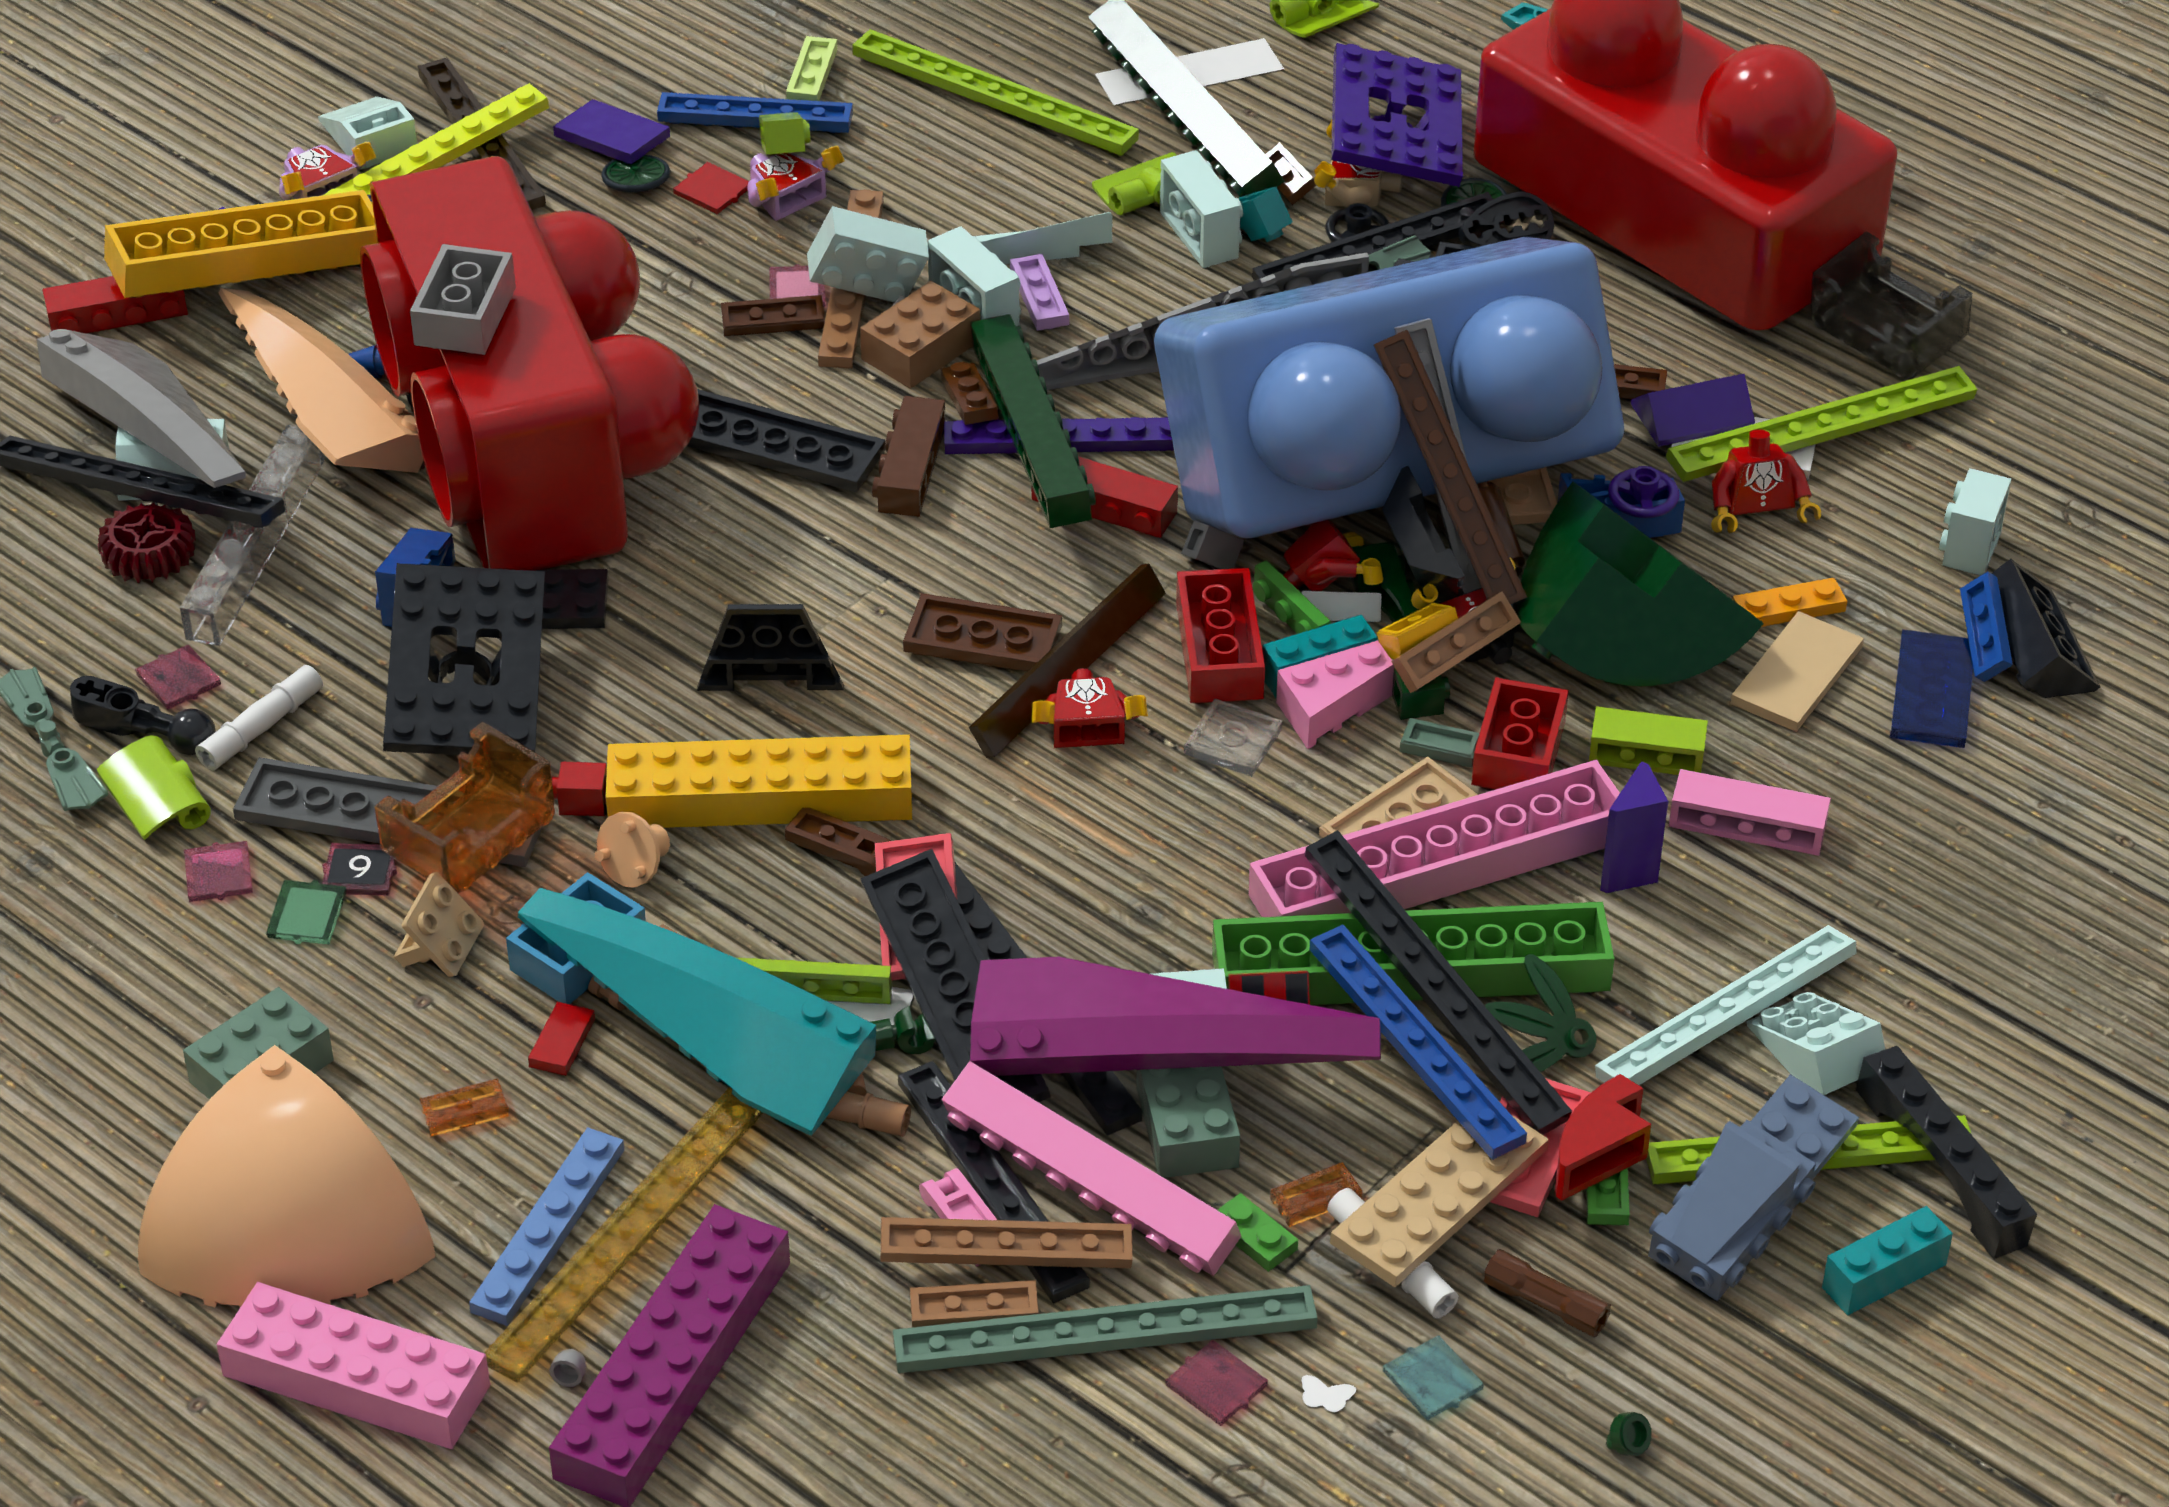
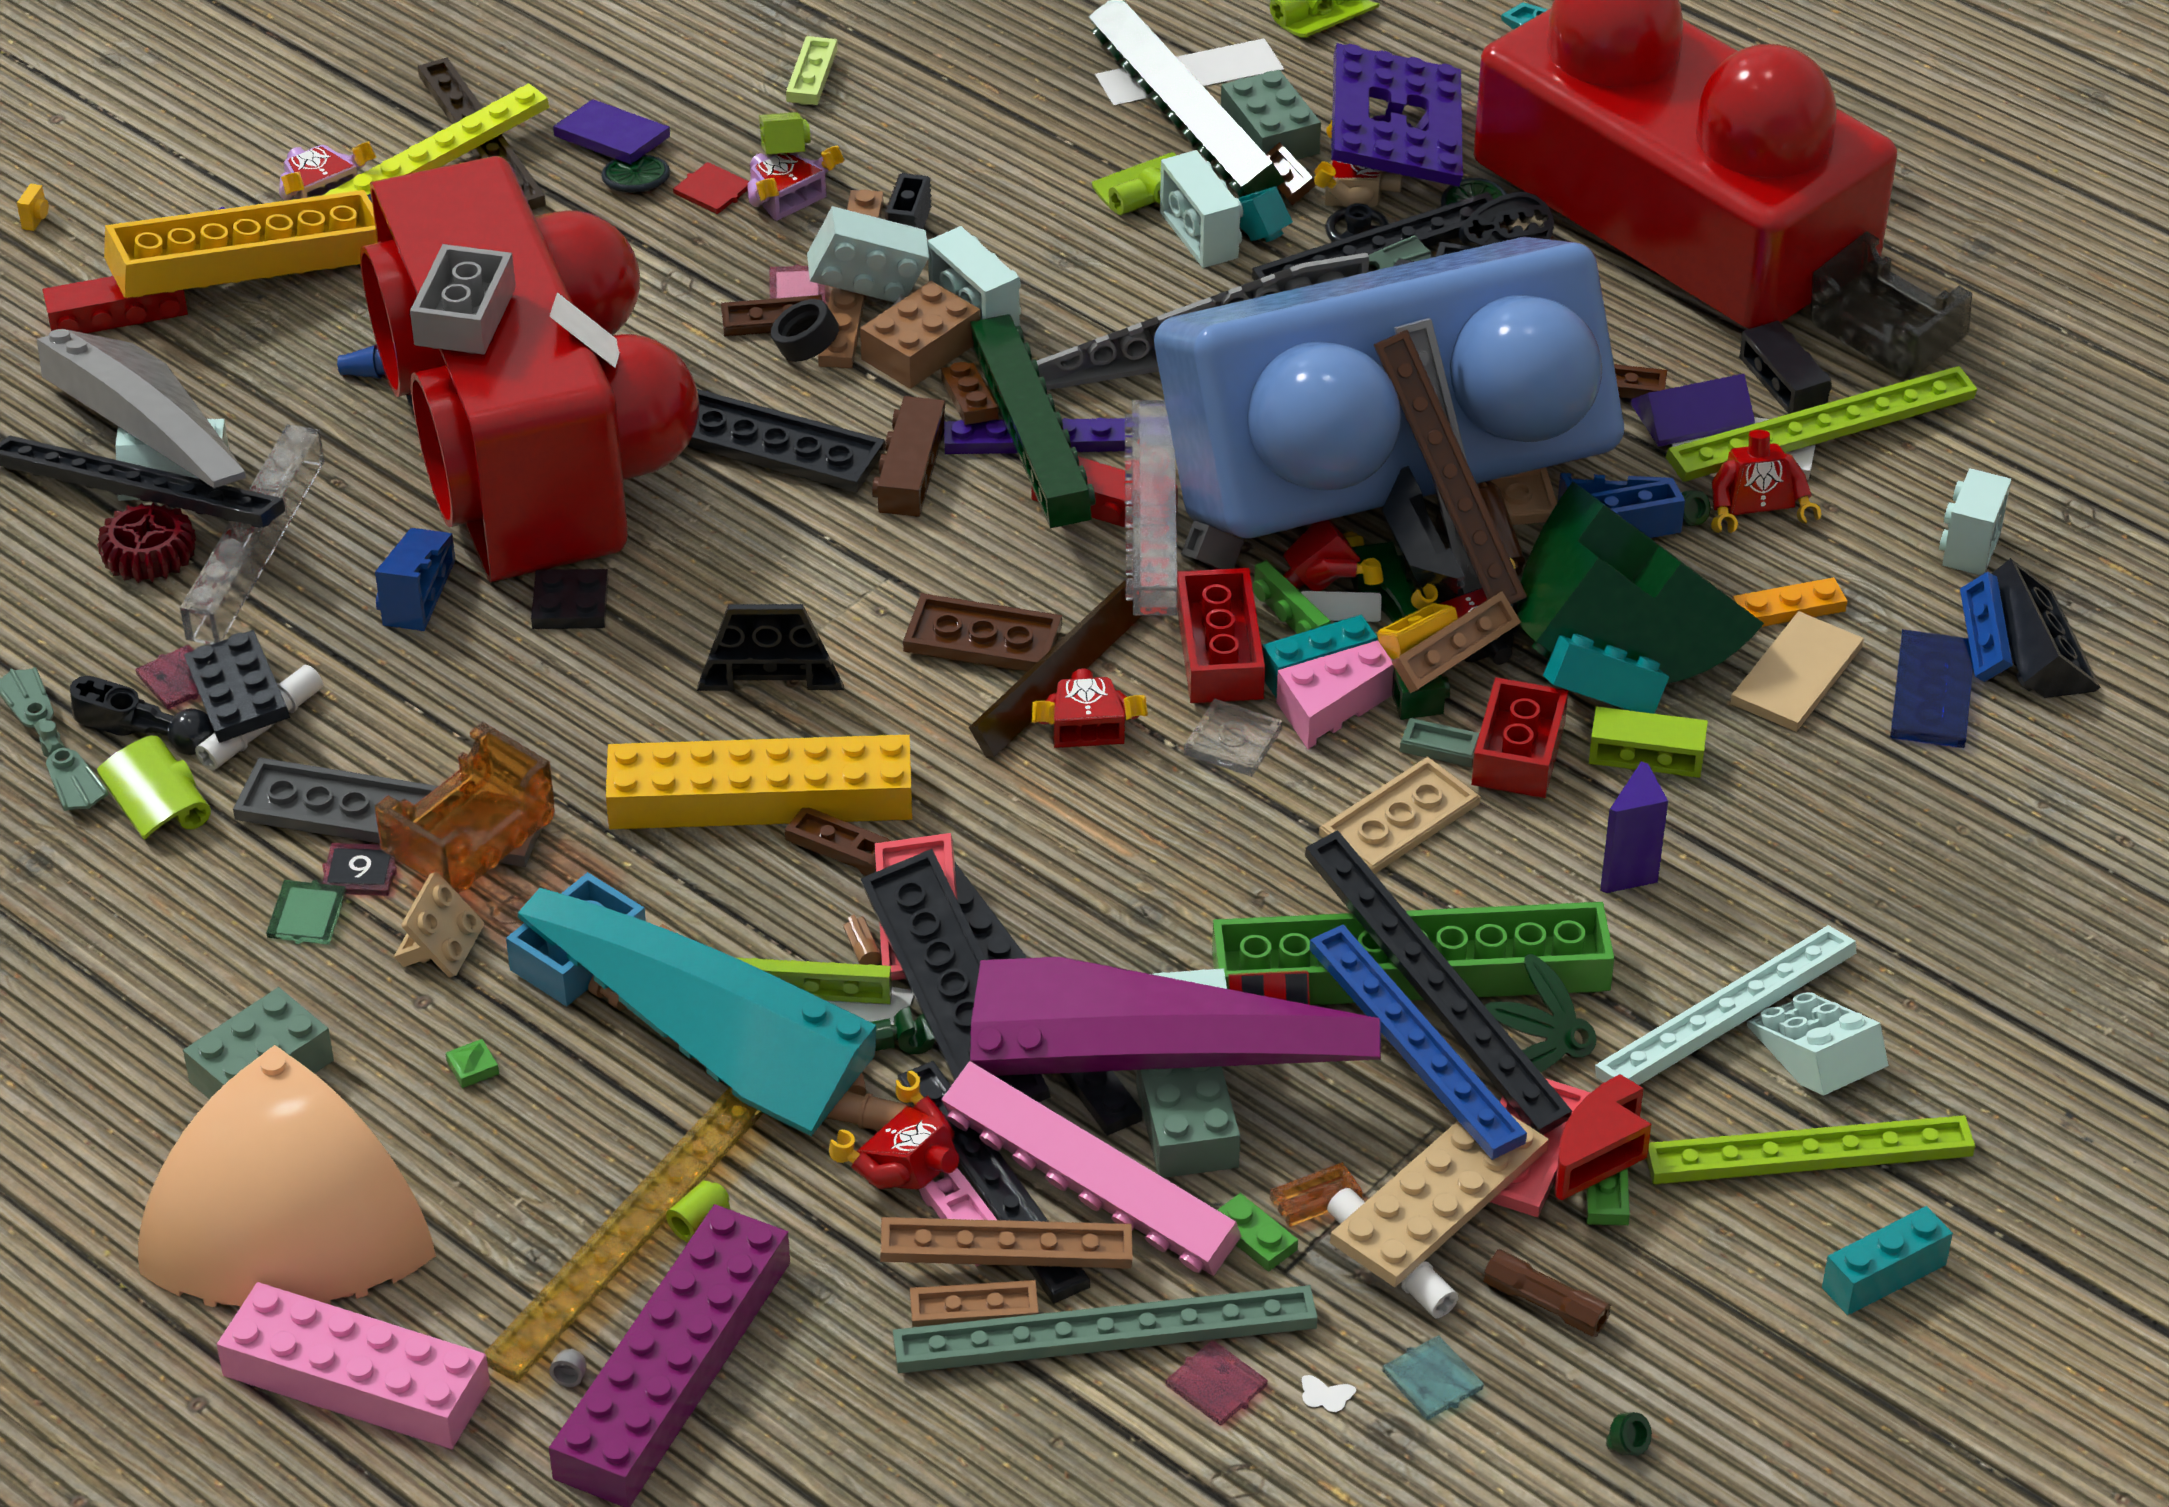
clear pink piece [184,841,253,902] -> none
light nougat wedge [218,288,424,473] -> none
light aqua slope [318,97,417,170] -> none
black plate [383,563,545,759] -> none
clear orange tile [420,1078,509,1137] -> none
medium blue plate [469,1127,624,1326] -> none
red tile [528,1001,595,1076] -> none
red brick [551,762,607,816] -> none
light nougat piece [595,812,670,888] -> none
blue plate [657,92,853,133] -> none
lime plate [852,29,1139,156] -> none
light aqua wedge [975,212,1112,264] -> none
lavender plate [1010,254,1069,331] -> none
bright pink brick [1249,760,1620,917] -> none
dark purple piece [1608,466,1680,518] -> none
sand blue wedge [1648,1074,1859,1301] -> none
bright pink brick [1669,769,1831,856] -> none
black arch [1856,1045,2037,1259] -> none
none -> yellow plate [17,183,49,231]
none -> black plate [184,630,291,743]
none -> bright green tile [445,1039,499,1088]
none -> white sticker [549,292,620,368]
none -> lime brick [666,1181,730,1243]
none -> black tyre [771,299,839,362]
none -> torso [829,1071,959,1190]
none -> medium nougat piece [843,914,882,965]
none -> black brick [885,173,932,229]
none -> clear brick [1125,400,1177,616]
none -> sand green brick [1221,69,1321,160]
none -> teal brick [1543,634,1669,714]
none -> dark green tile [1682,490,1711,526]
none -> black brick [1739,321,1832,414]

